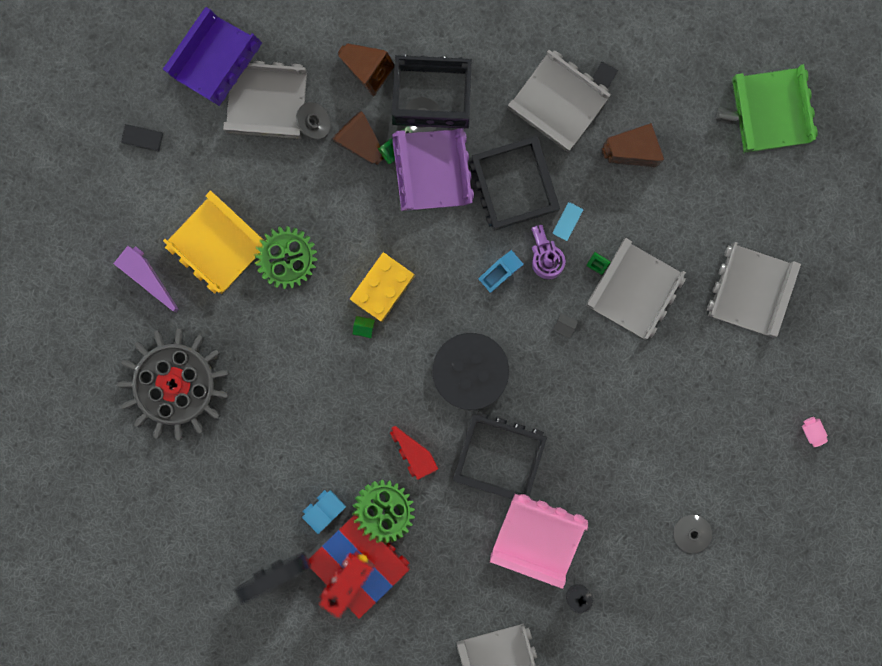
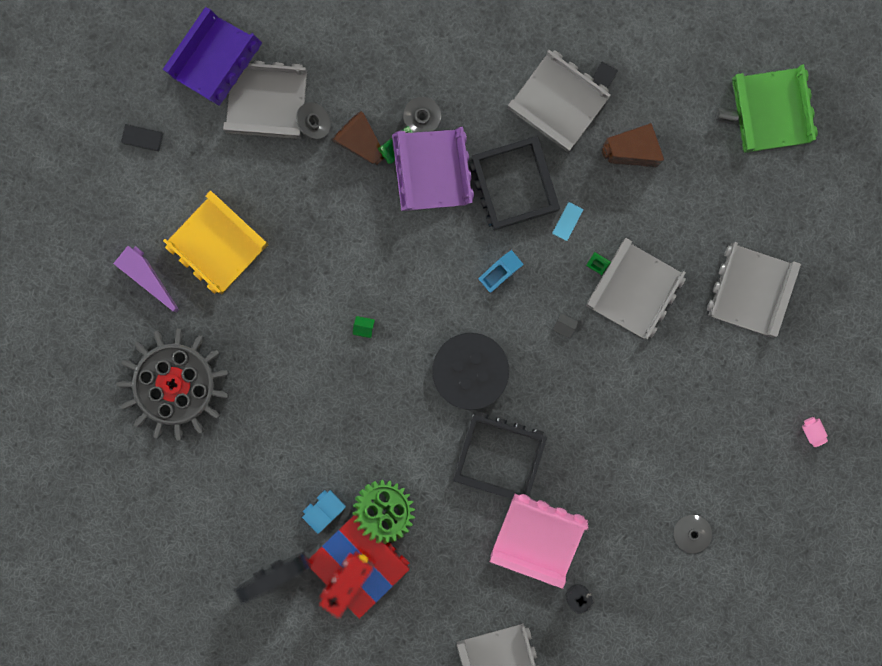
bright green gear [254,226,317,289] -> none
reddish brown slope [338,43,395,96] -> none
yellow brick [350,252,415,322] -> none
red slope [390,426,438,480] -> none
black window [392,55,472,129] -> none
medium lavender pin [531,225,566,279] -> none

